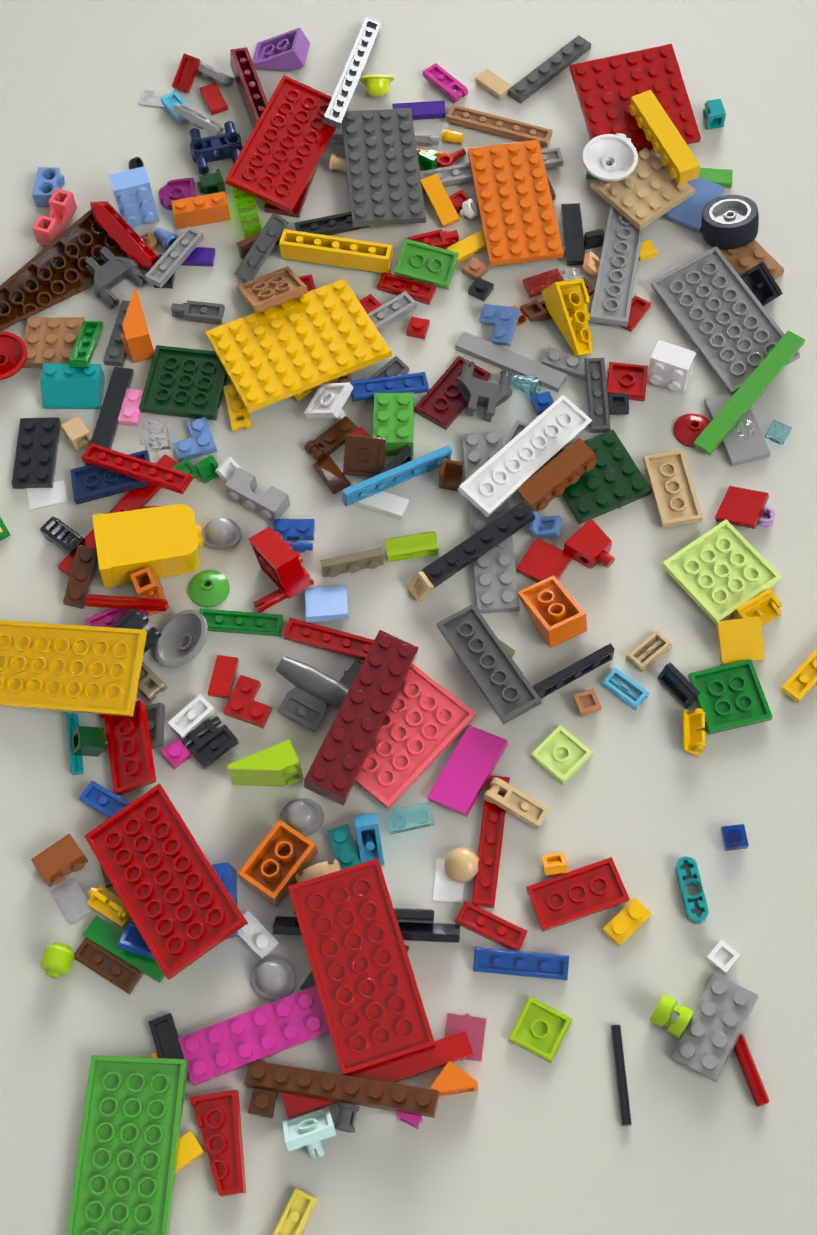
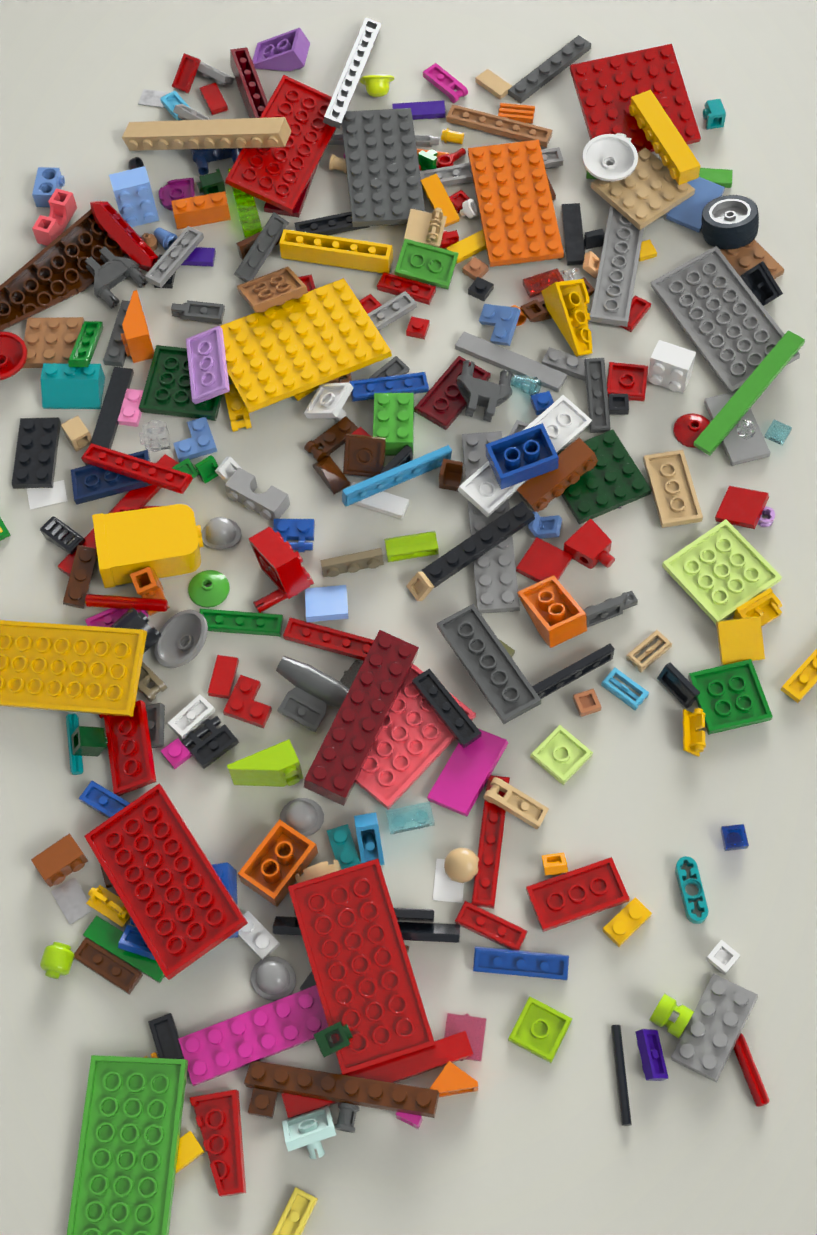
none -> tan brick [122,117,291,151]
none -> lavender tile [186,326,230,405]
none -> dark green brick [313,1022,353,1058]
none -> tan hinge [404,208,447,248]
none -> black plate [412,668,482,748]
none -> blue brick [485,423,559,490]
none -> orange tile [498,103,535,124]
none -> dark grey hinge [583,591,638,628]
none -> dark purple plate [635,1029,669,1081]

